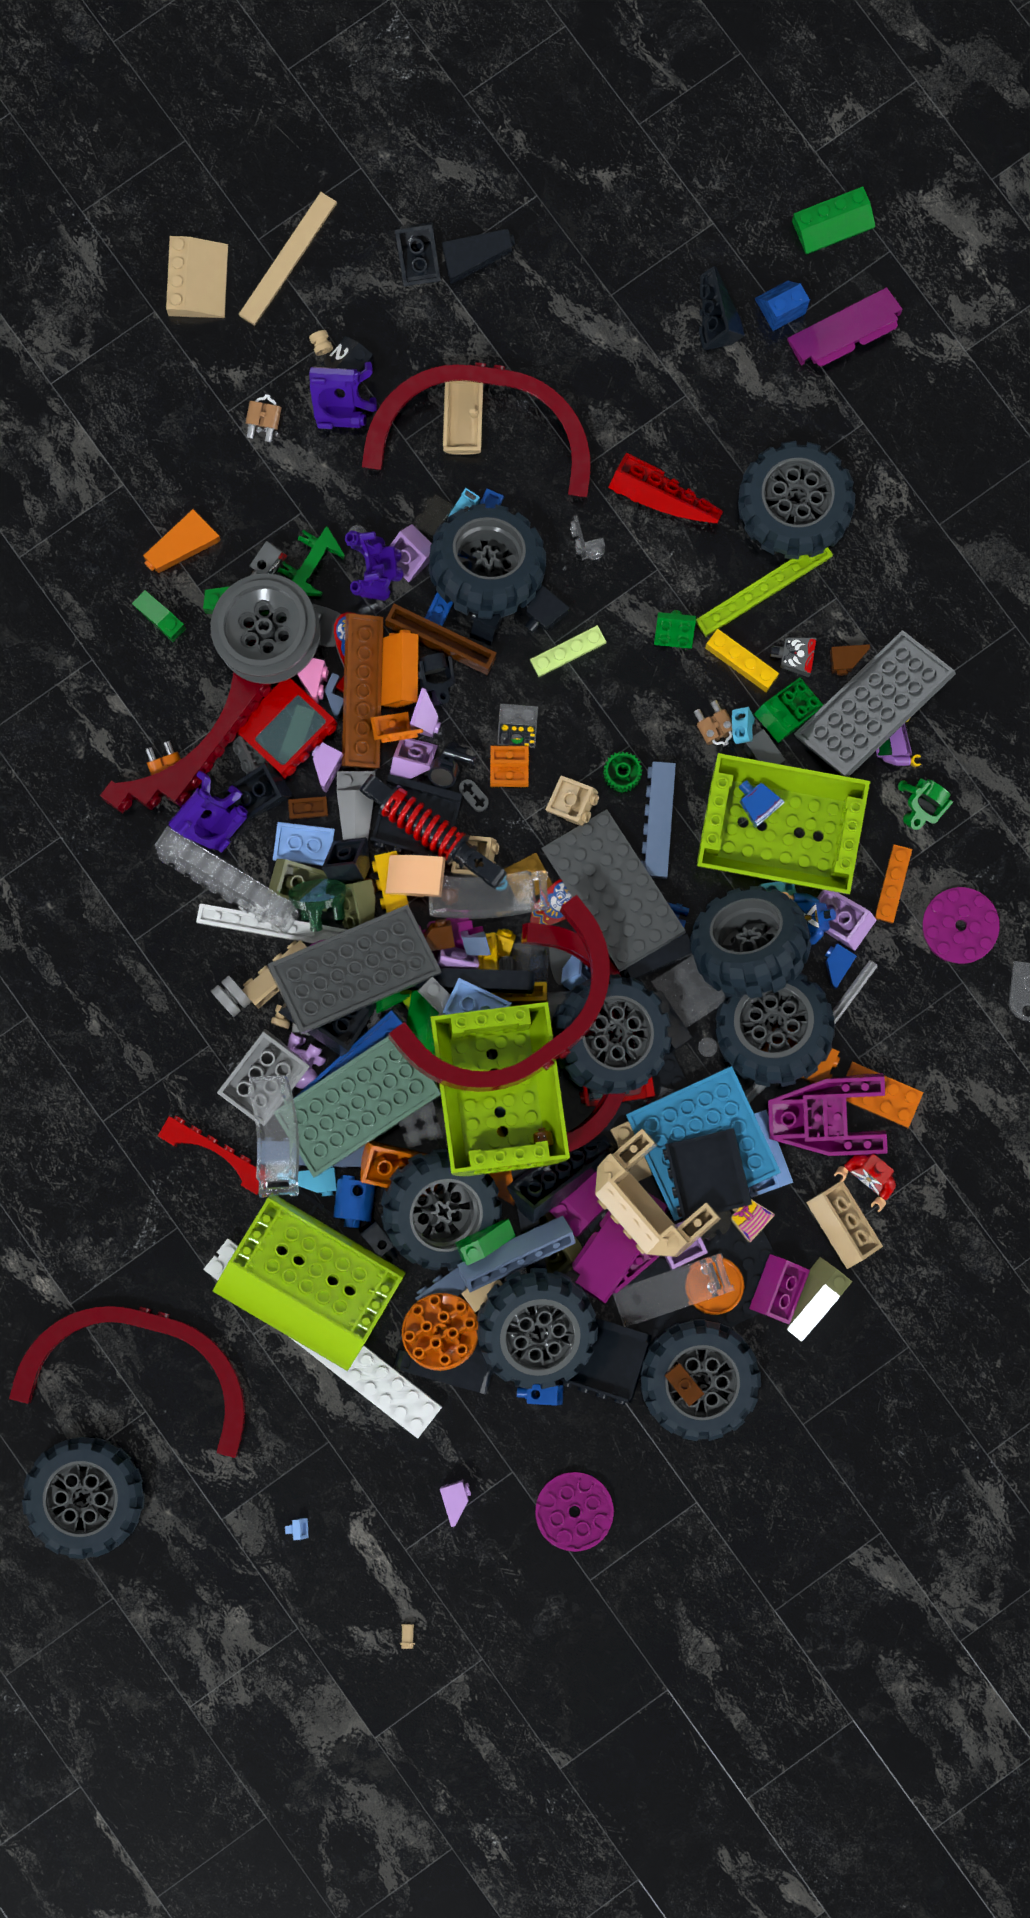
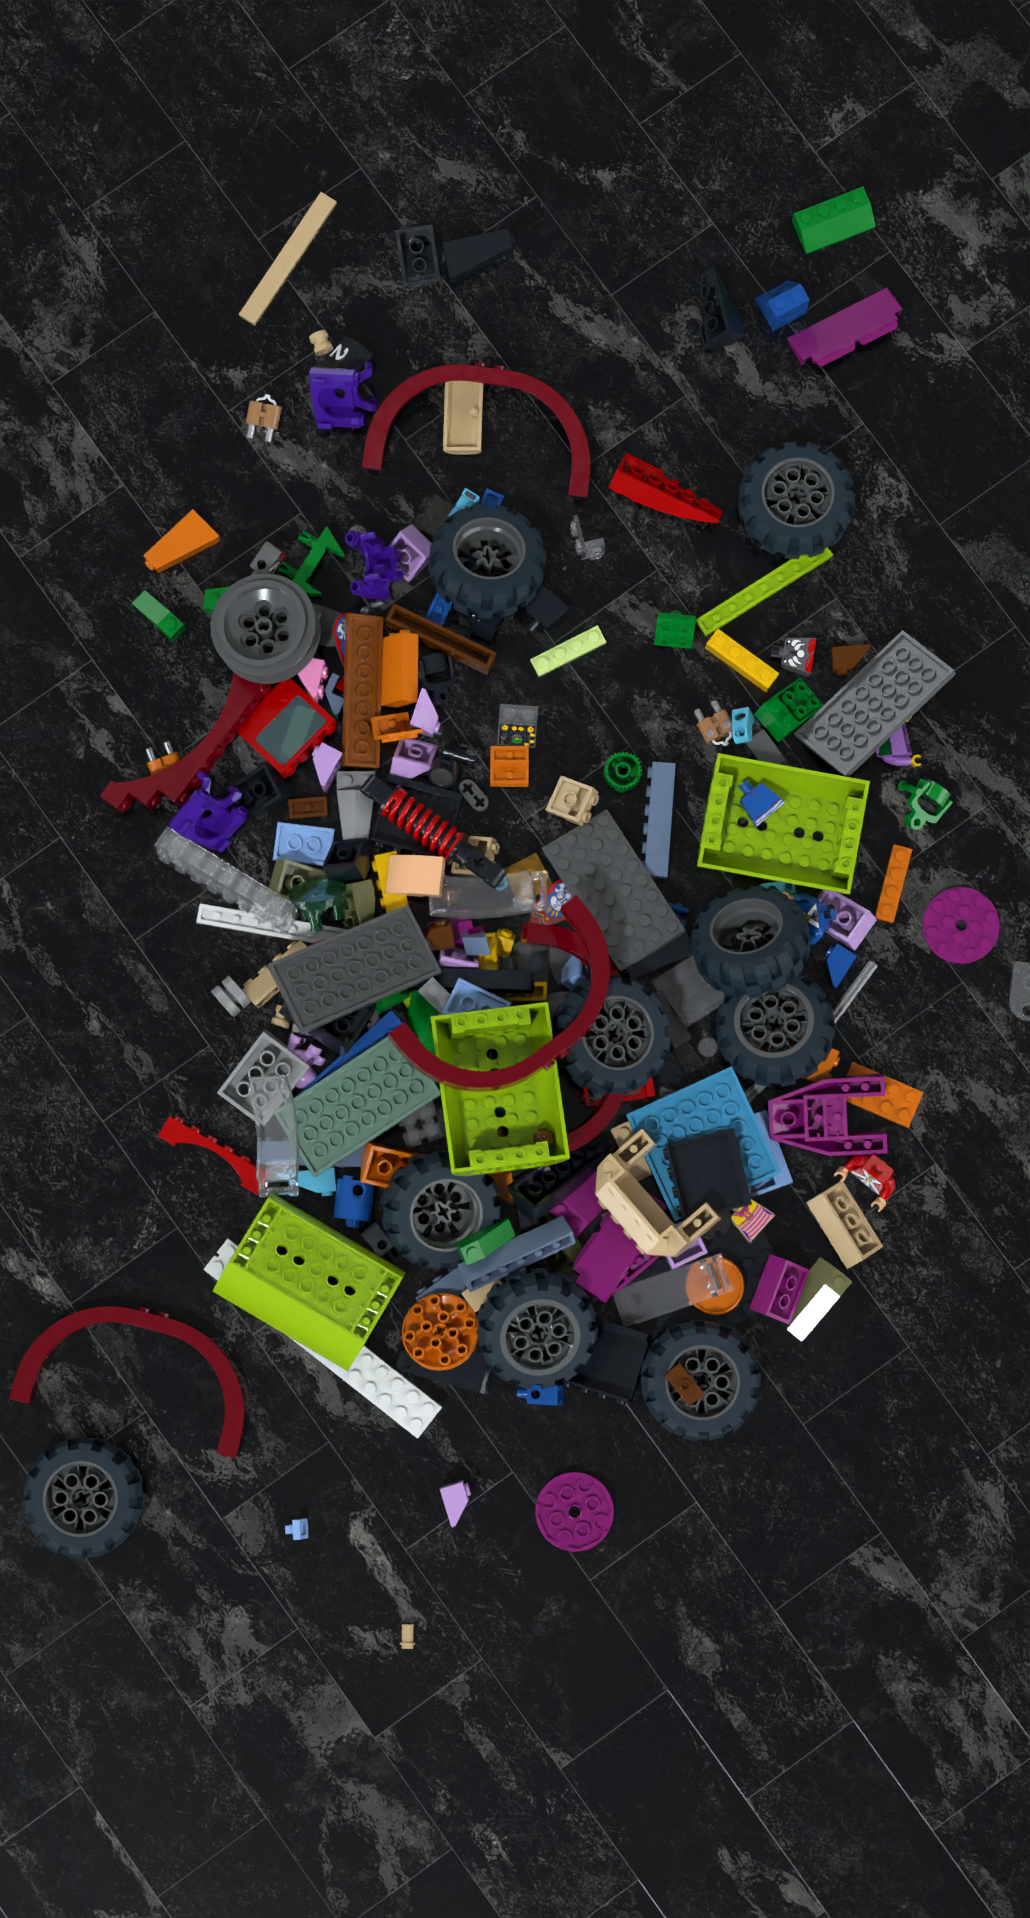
tan slope [166,236,228,318] -> none

